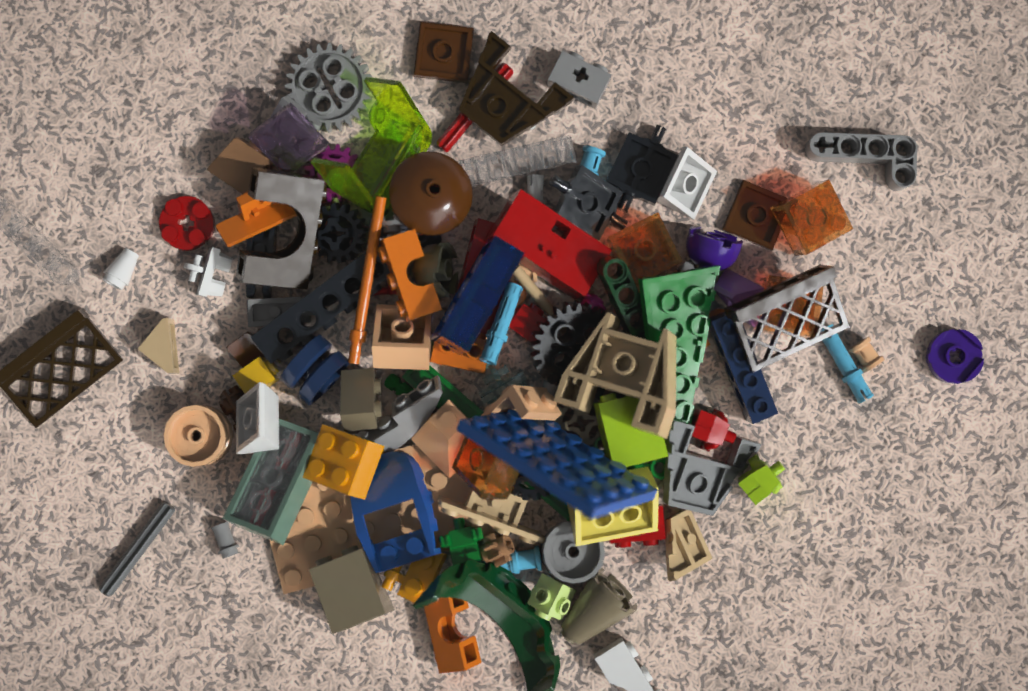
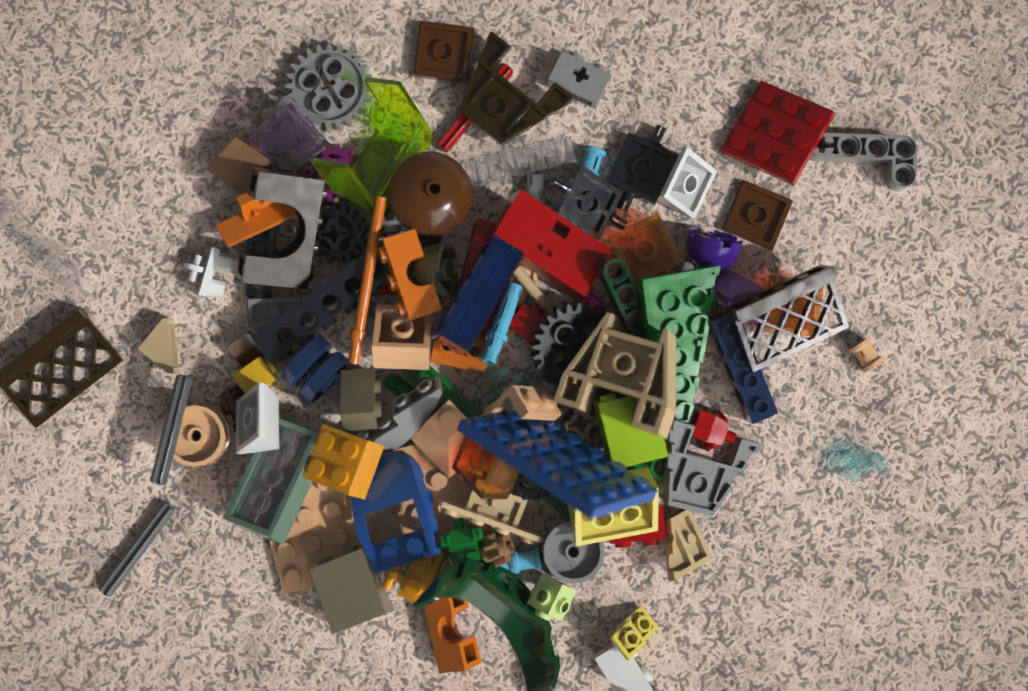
white cone [102,248,139,290] -> none
red plate [159,196,215,251] -> none
light grey pin [211,522,239,559] -> none
dark tan cone [561,568,638,645] -> none
lime piece [738,454,785,505] -> none
clear orange brick [771,180,853,256] -> none
medium azure pin [821,324,874,404] -> none
dark purple plate [926,329,984,384] -> none
none -> dark grey axle [150,374,192,485]
none -> light yellow slope [610,606,659,661]
none -> red plate [721,80,835,186]
none -> clear light blue bracket [842,451,890,482]

